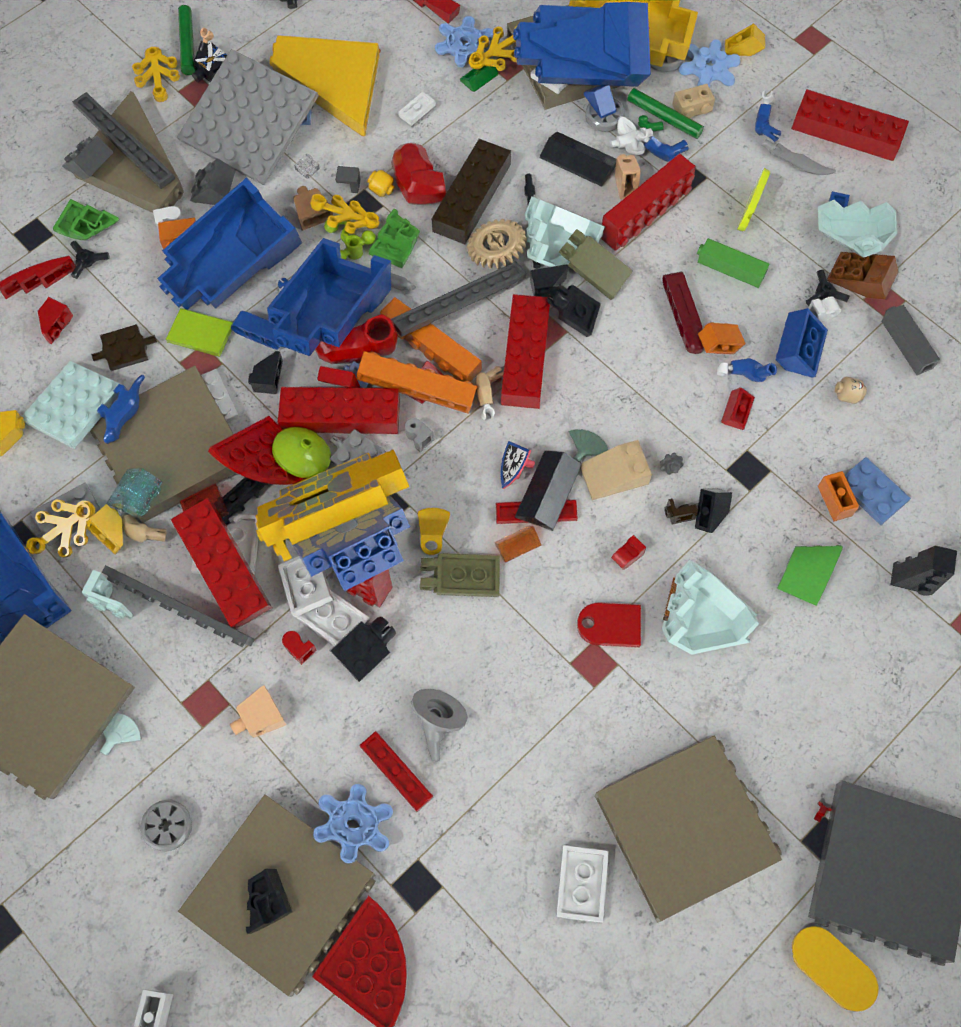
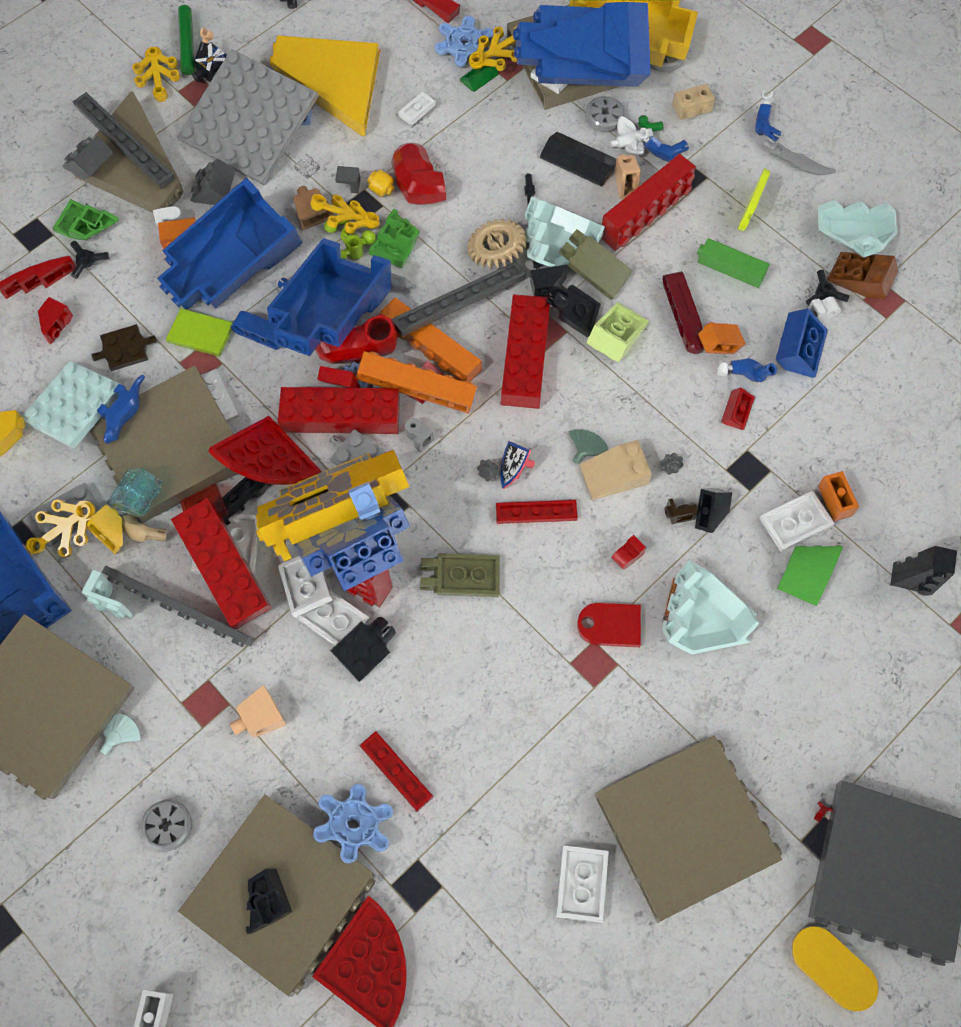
black slope [248,351,283,394] -> none
lime dish [272,427,331,478] -> none
red leg [282,631,317,665] -> none
light grey piece [411,689,468,762] -> none
yellow piece [418,508,450,555] -> none
dark brown brick [431,139,511,245] -> none
tan arm [476,366,504,420] -> none
clear orange slope [494,526,541,563] -> none
slope [515,451,582,531] -> none
slope [584,85,616,119] -> none
green piece [627,88,704,139] -> none
light blue plate [679,39,740,88] -> none
yellow slope [725,23,765,56] -> none
red brick [791,89,909,161] -> none
blue plate [829,191,850,208] -> none
tan head [835,376,867,404] -> none
medium blue plate [845,457,911,525] -> none
dark grey brick [881,304,940,375] -> none
none -> light blue bracket [348,482,381,520]
none -> dark grey plant [477,459,499,482]
none -> yellowish green slope [587,302,649,362]
none -> white plate [759,491,835,552]

